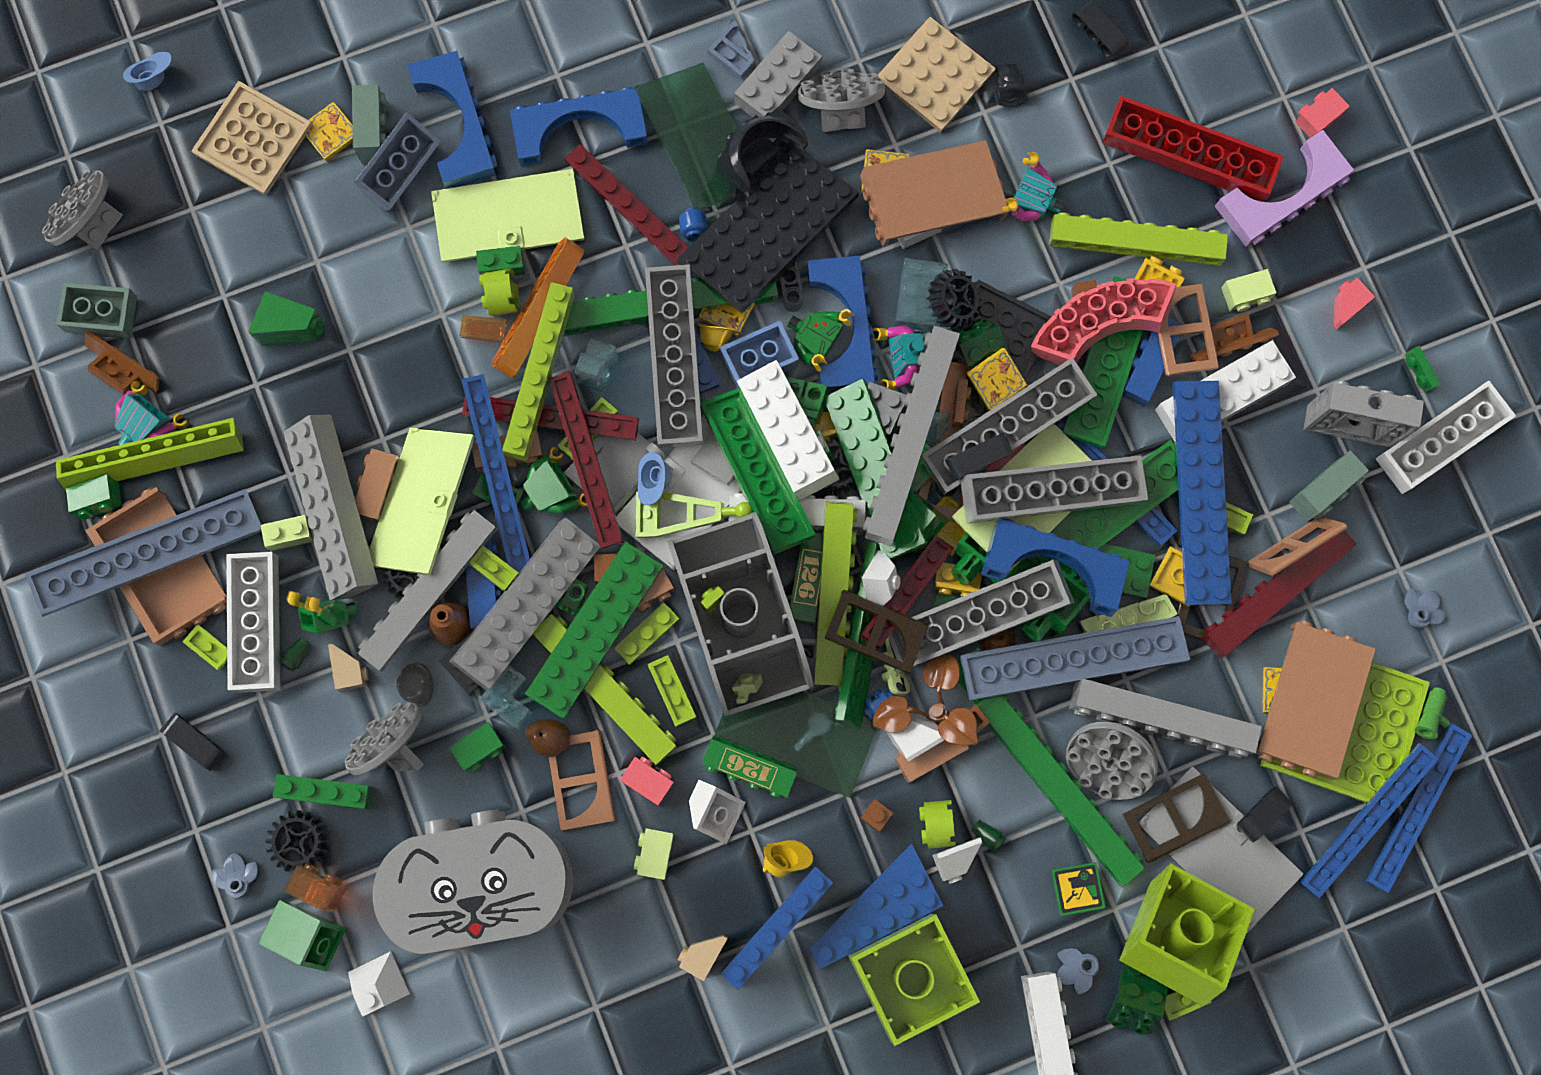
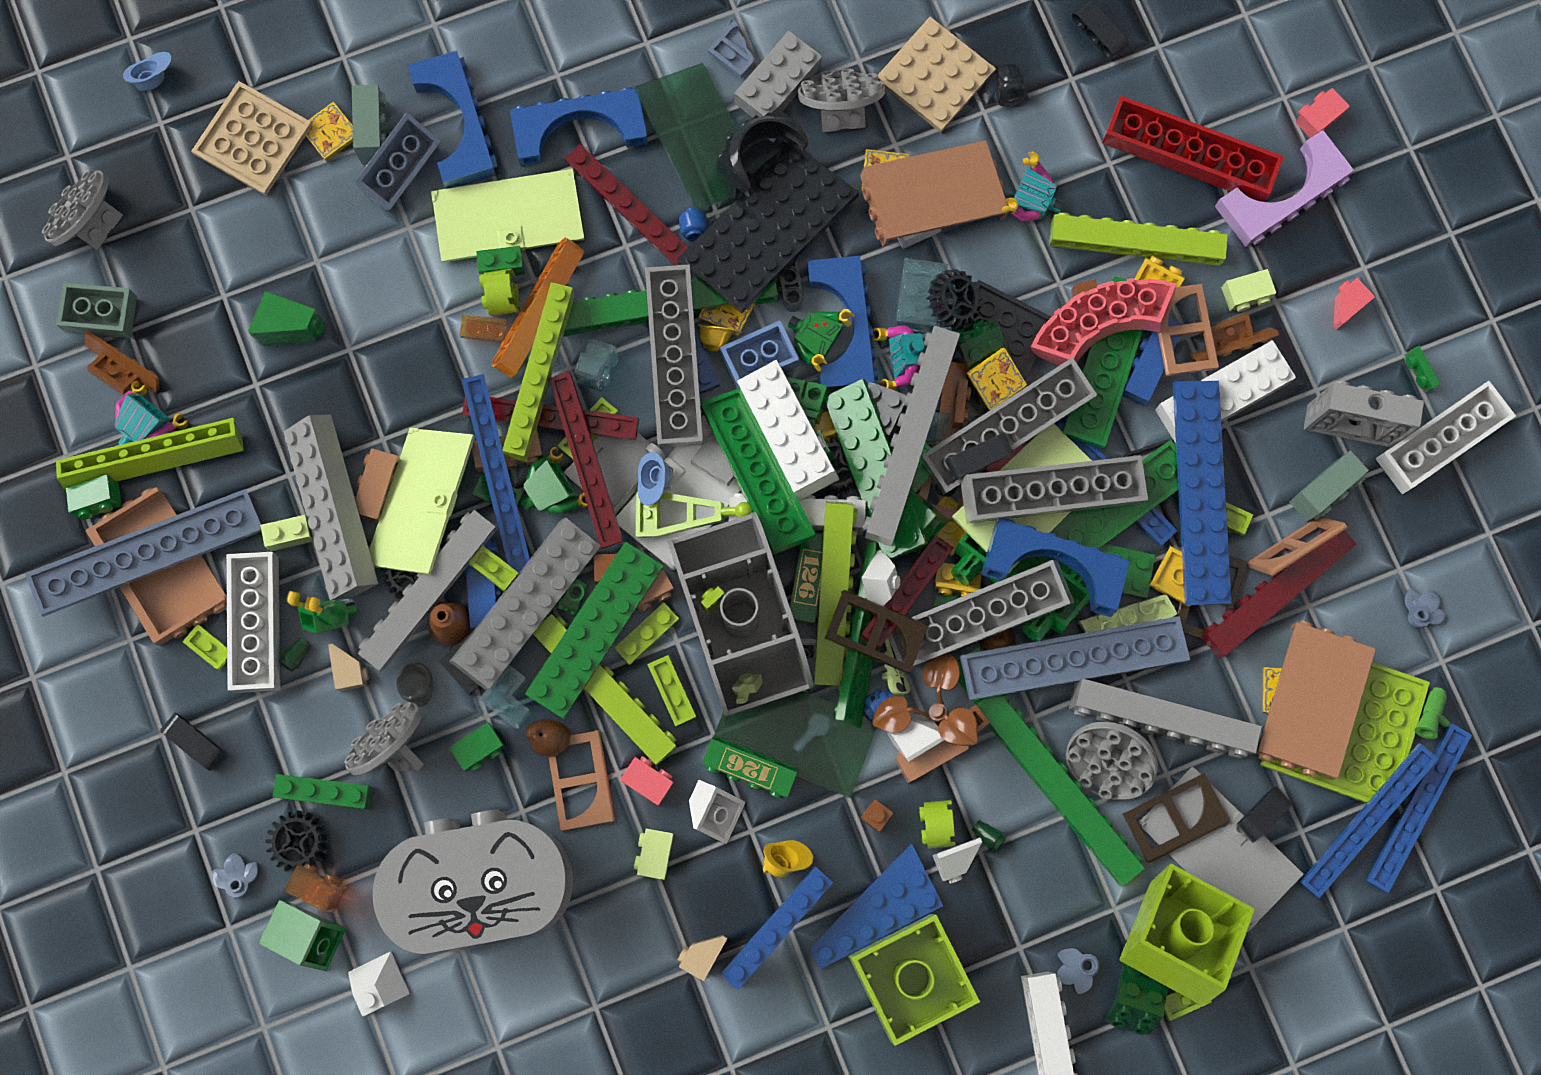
piece [1051,862,1105,916] -> none

